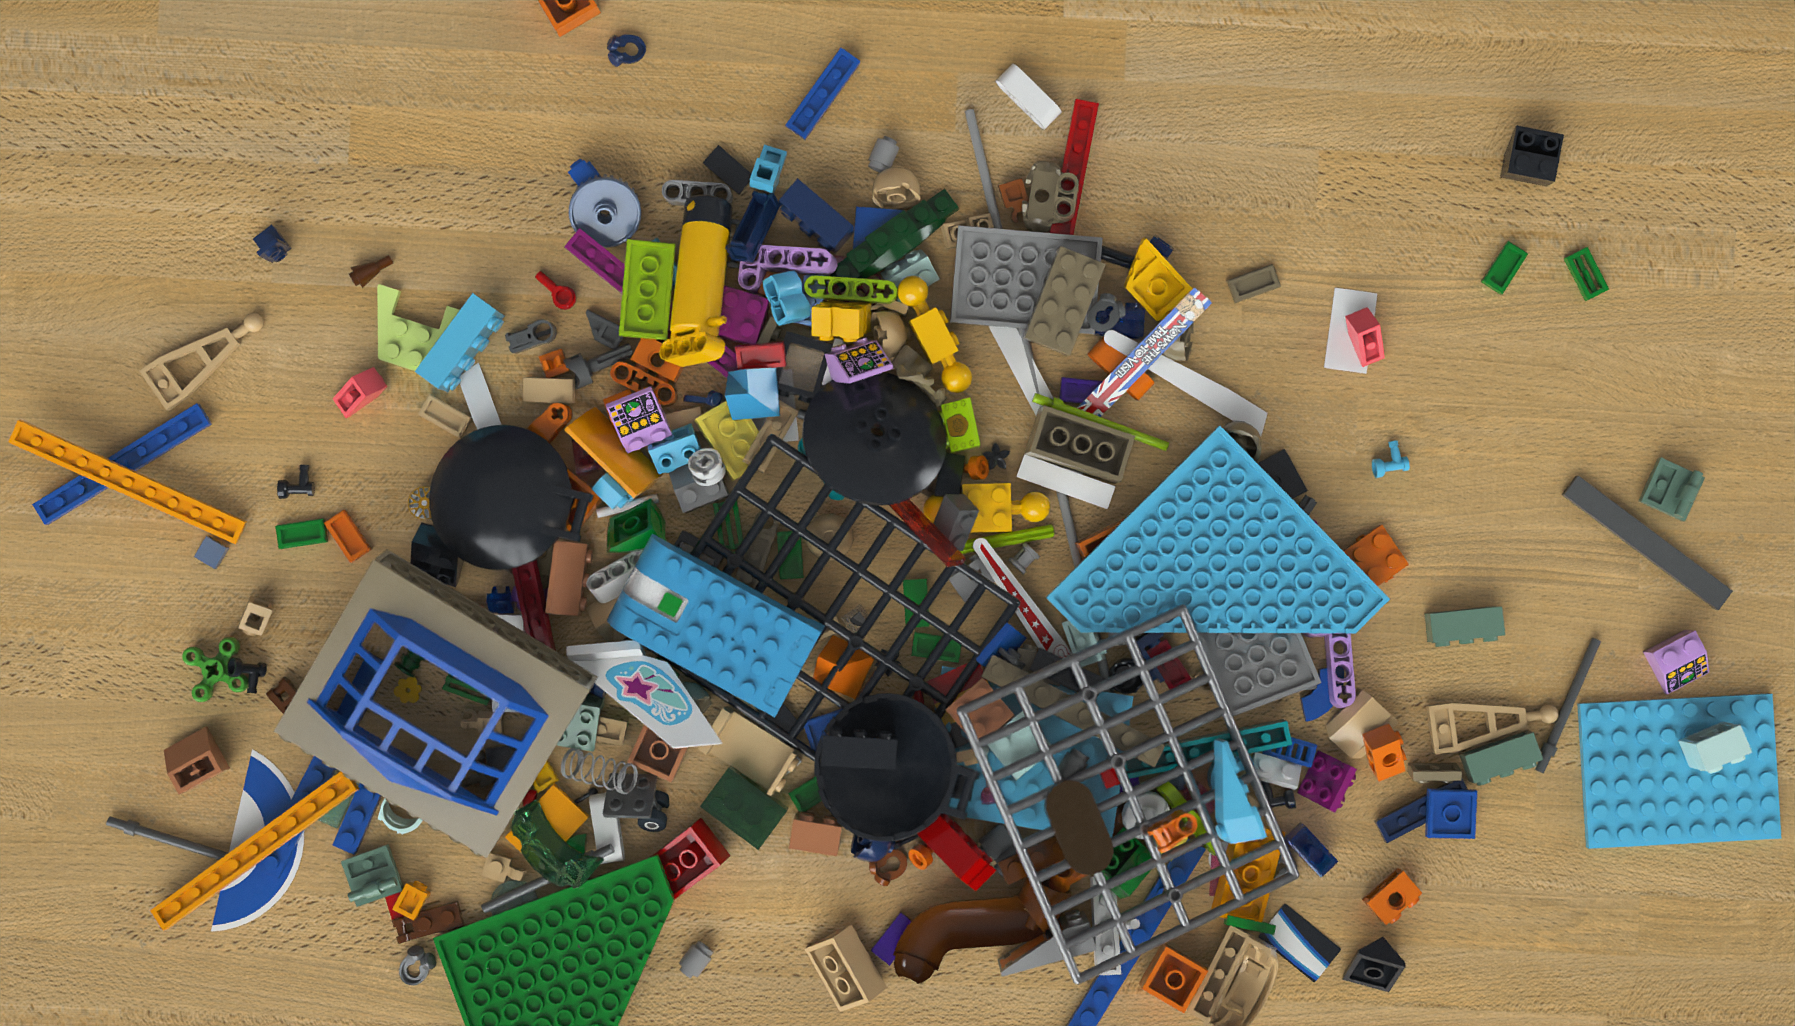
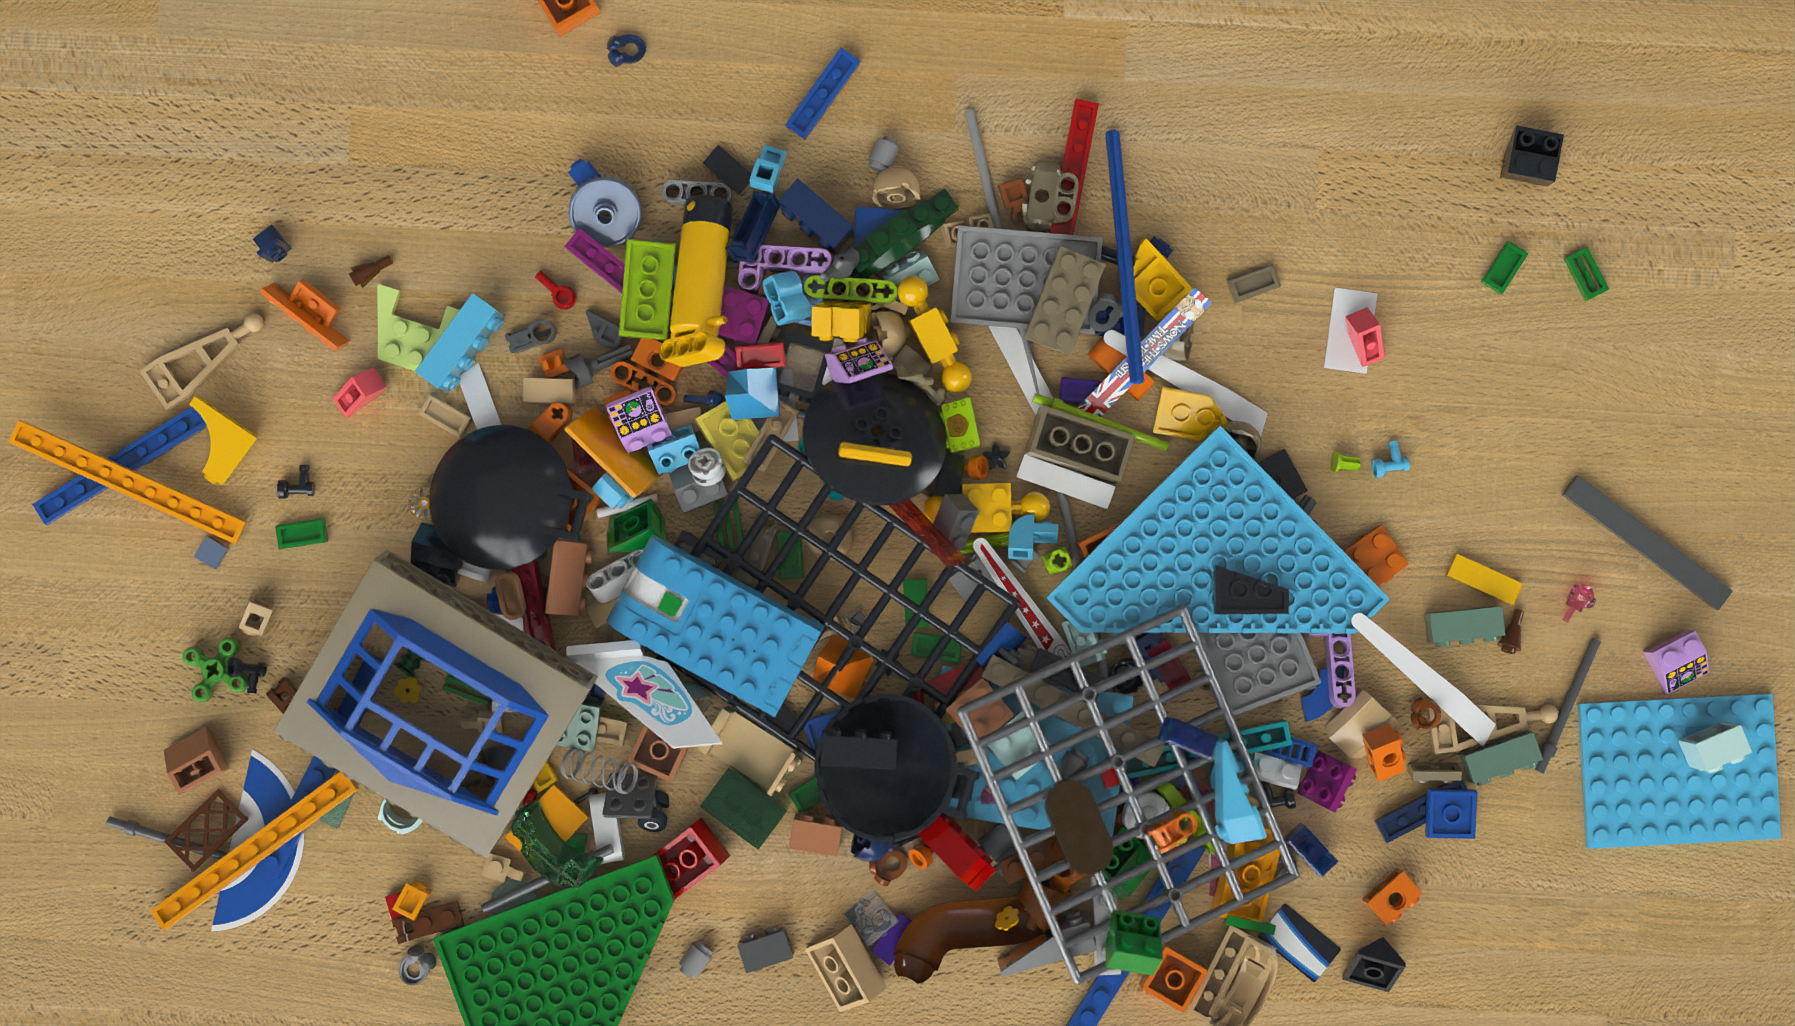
orange tile [324,510,372,563] -> none
blue plate [332,783,382,855] -> none
sand green plate [341,844,404,907] -> none
white beam [996,64,1062,129] -> none
sand green plate [1639,457,1705,521] -> none
none -> reddish brown window [164,789,249,872]
none -> yellow arch [189,393,257,485]
none -> orange bracket [260,279,349,351]
none -> white wheel [458,560,491,583]
none -> medium nougat tile [495,571,526,620]
none -> dark grey brick [737,925,794,974]
none -> dark grey piece [820,247,859,282]
none -> yellow axle [839,442,912,466]
none -> clear piece [843,888,899,947]
none -> yellow plant [995,906,1019,931]
none -> medium azure brick [1008,514,1058,560]
none -> lime piece [1042,546,1072,575]
none -> blue axle [1105,130,1144,384]
none -> green slope [1105,909,1163,975]
none -> yellow tile [1153,387,1229,441]
none -> clear blue brick [1158,716,1219,760]
none -> black wing [1214,565,1289,614]
none -> lime piece [1330,450,1361,472]
none -> white sticker [1351,613,1496,747]
none -> dark orange piece [1411,697,1441,729]
none -> yellow tile [1445,554,1523,605]
none -> reddish brown cone [1497,609,1524,654]
none -> clear pink piece [1563,583,1596,623]

